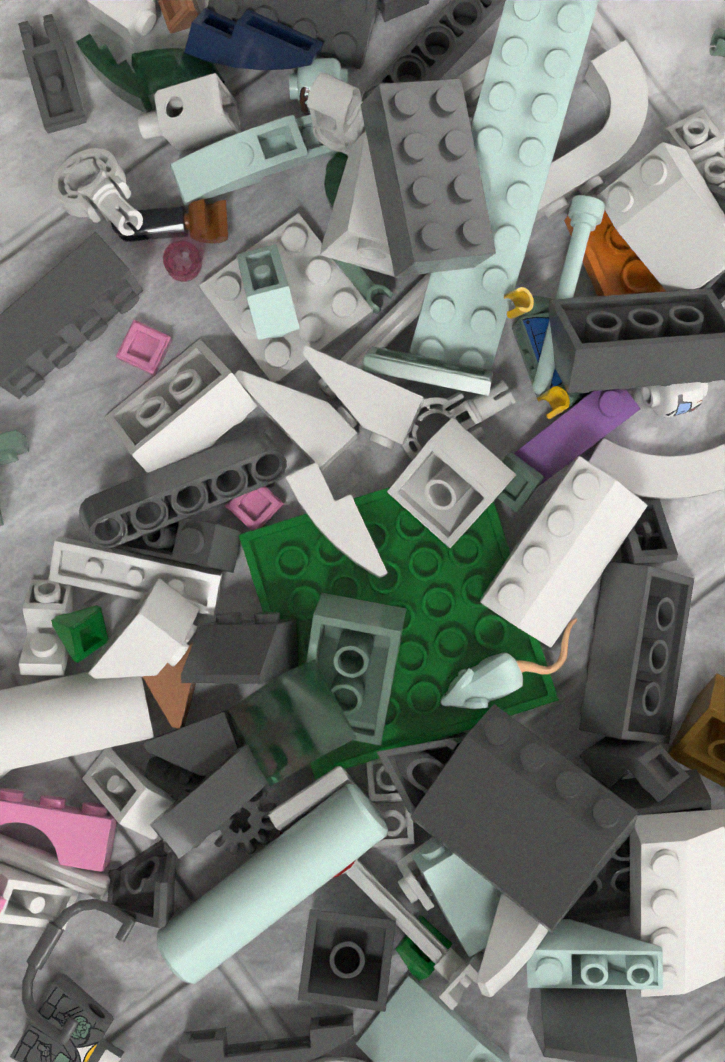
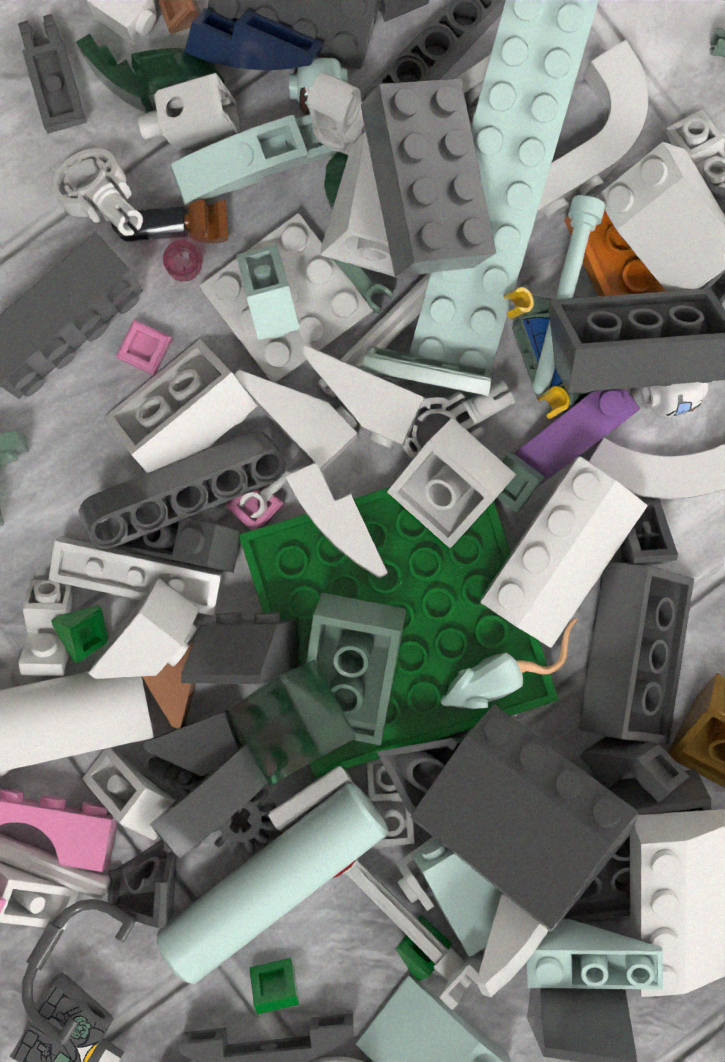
dark grey slope [298,909,396,1012] -> none
none -> white hand [240,470,290,518]
none -> green plate [249,957,300,1015]

